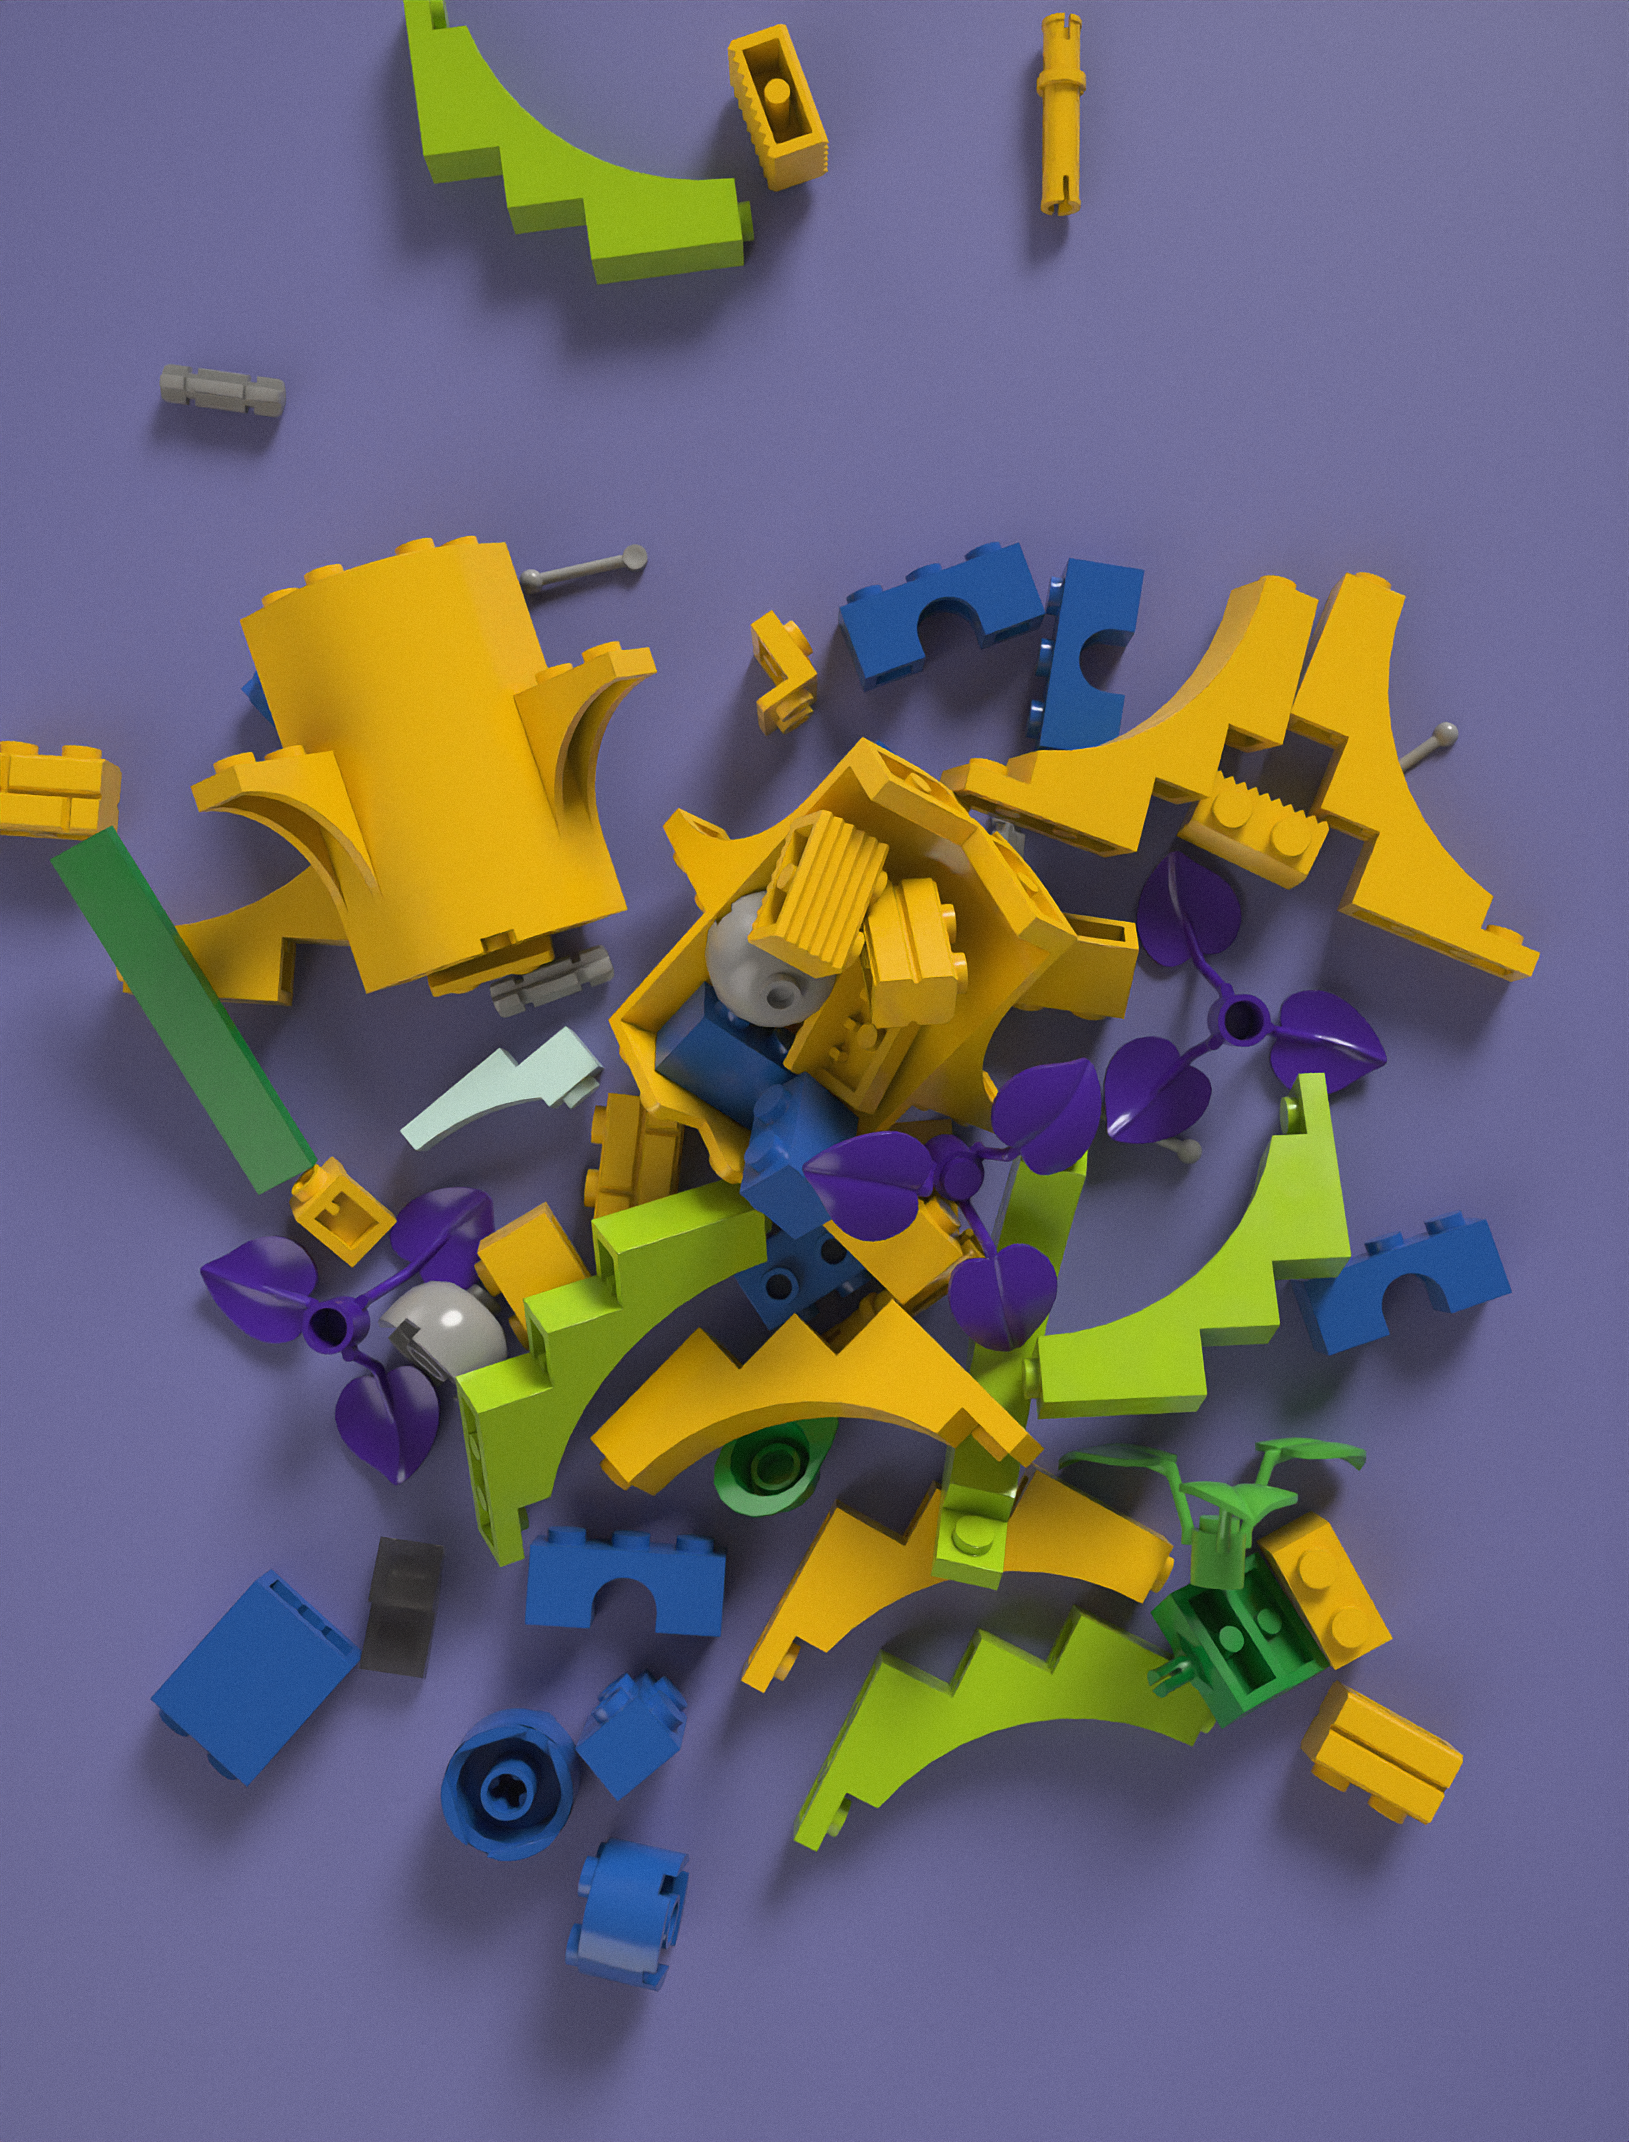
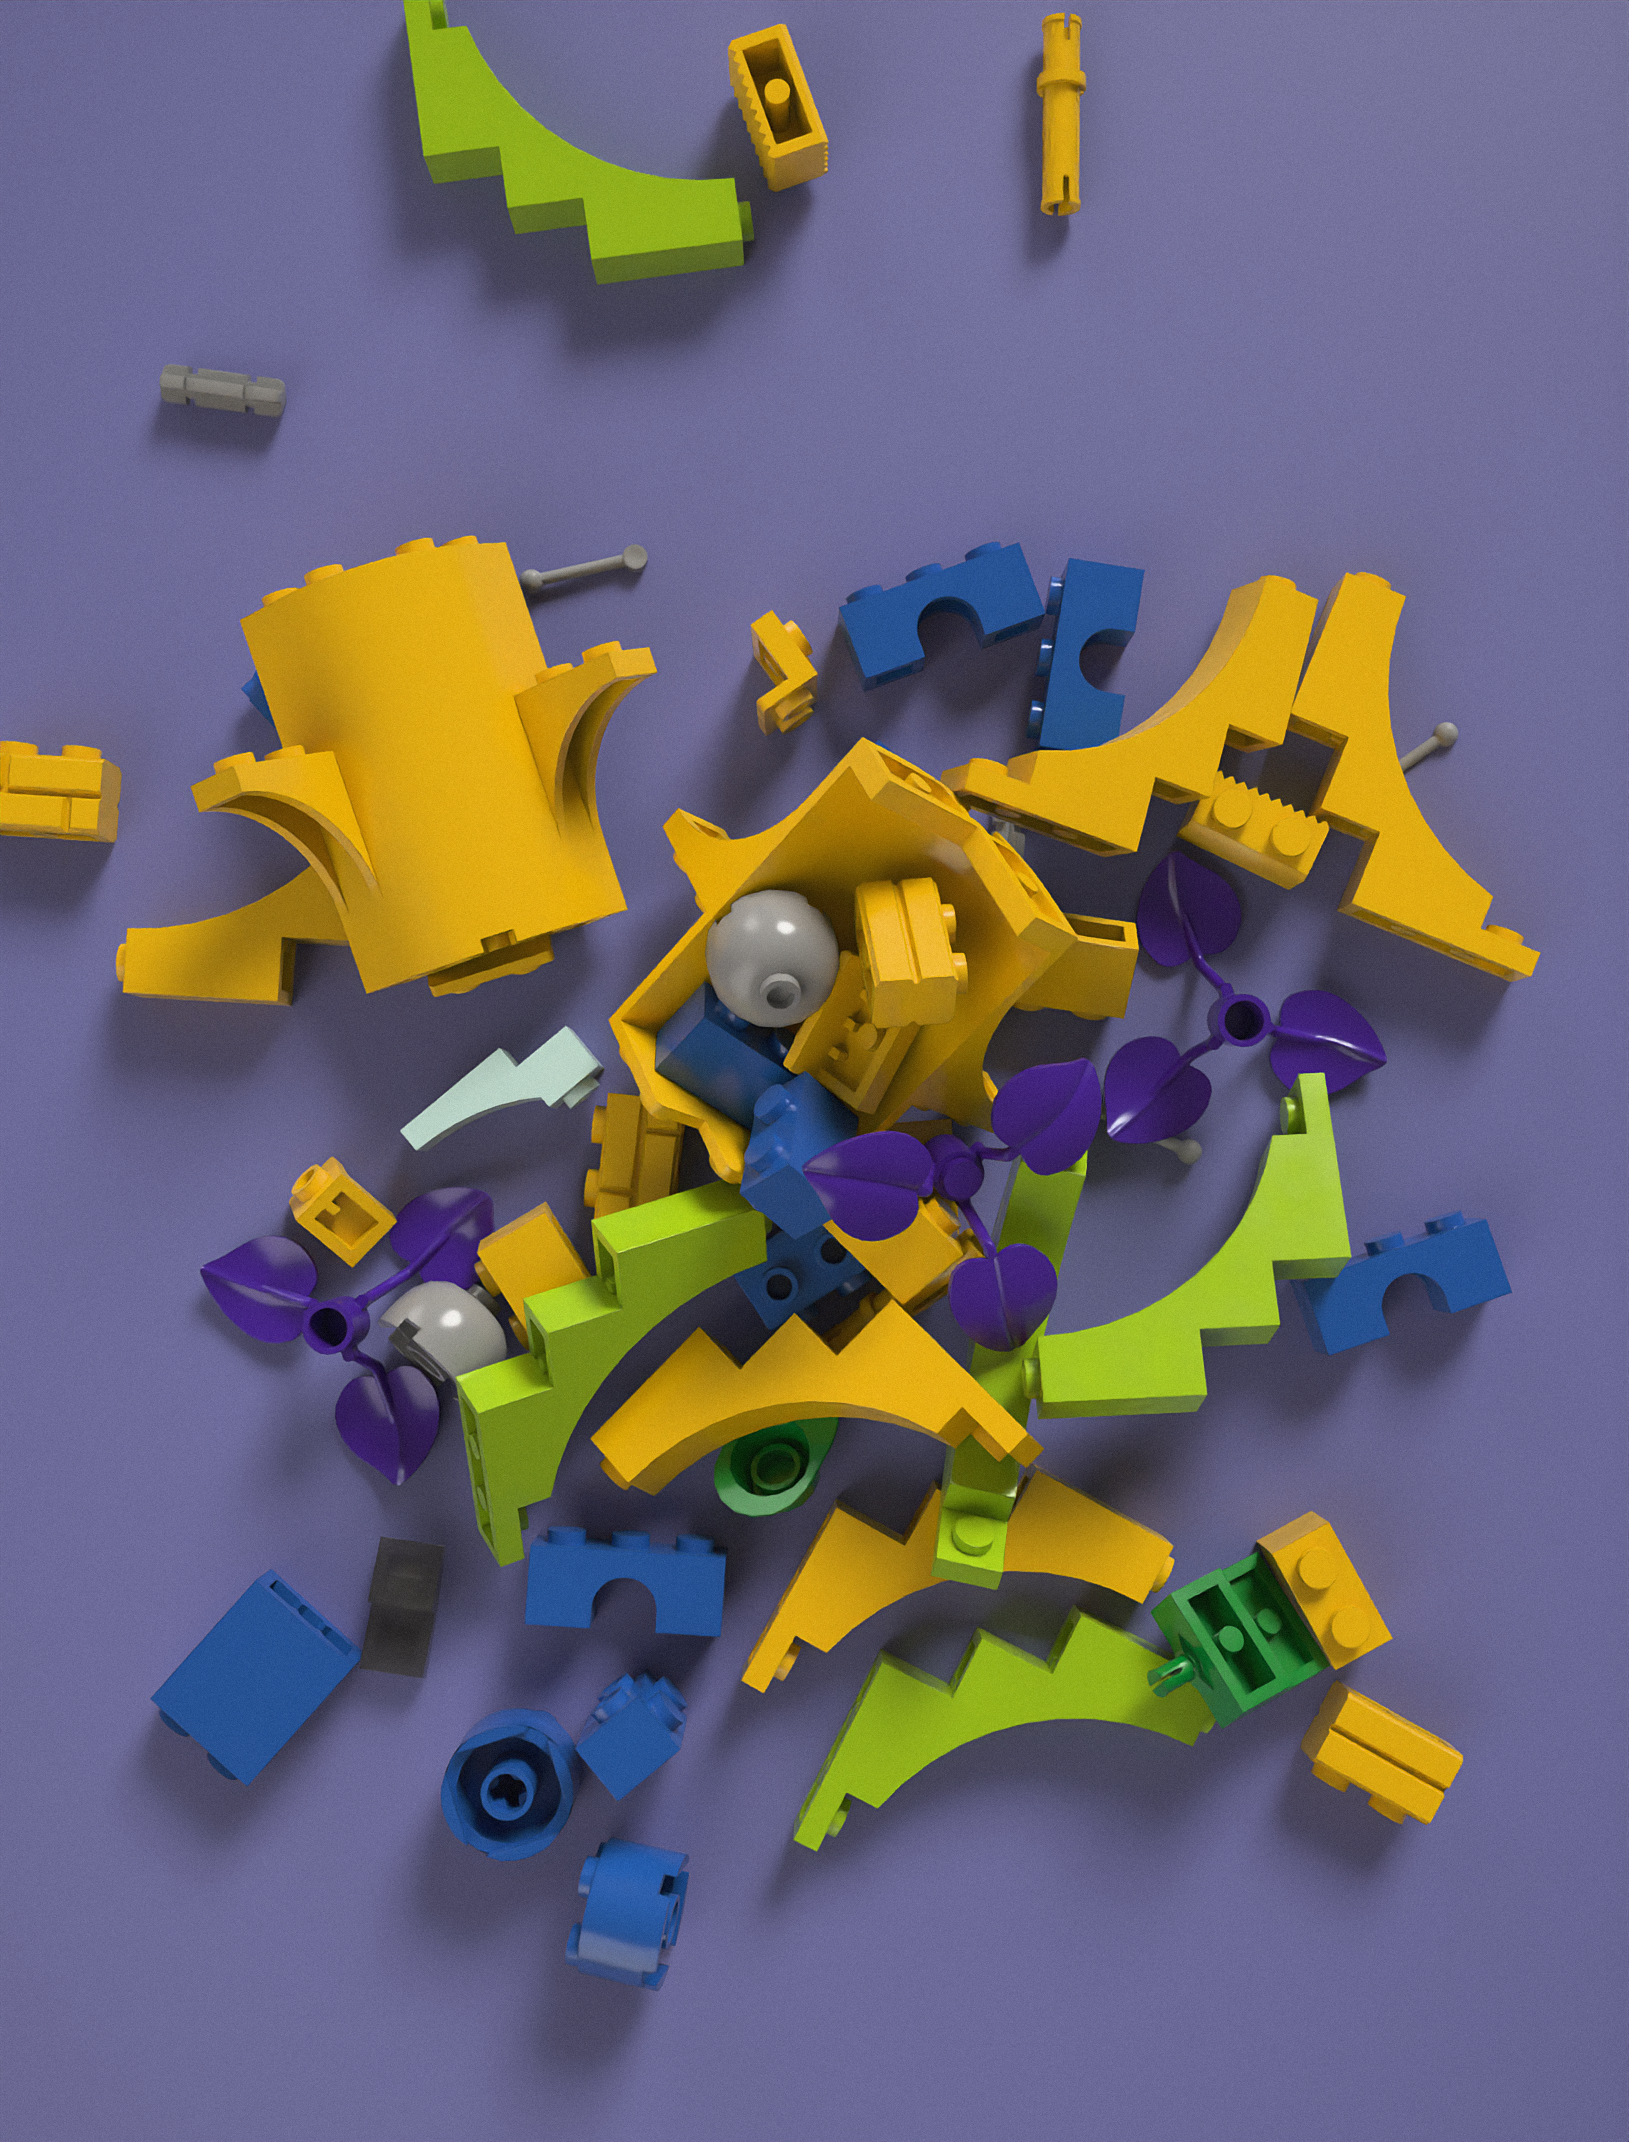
green tile [50,825,318,1195] -> none
light grey axle [490,945,614,1018] -> none
yellow brick [747,810,889,979] -> none
bright green plant [1058,1437,1367,1590] -> none

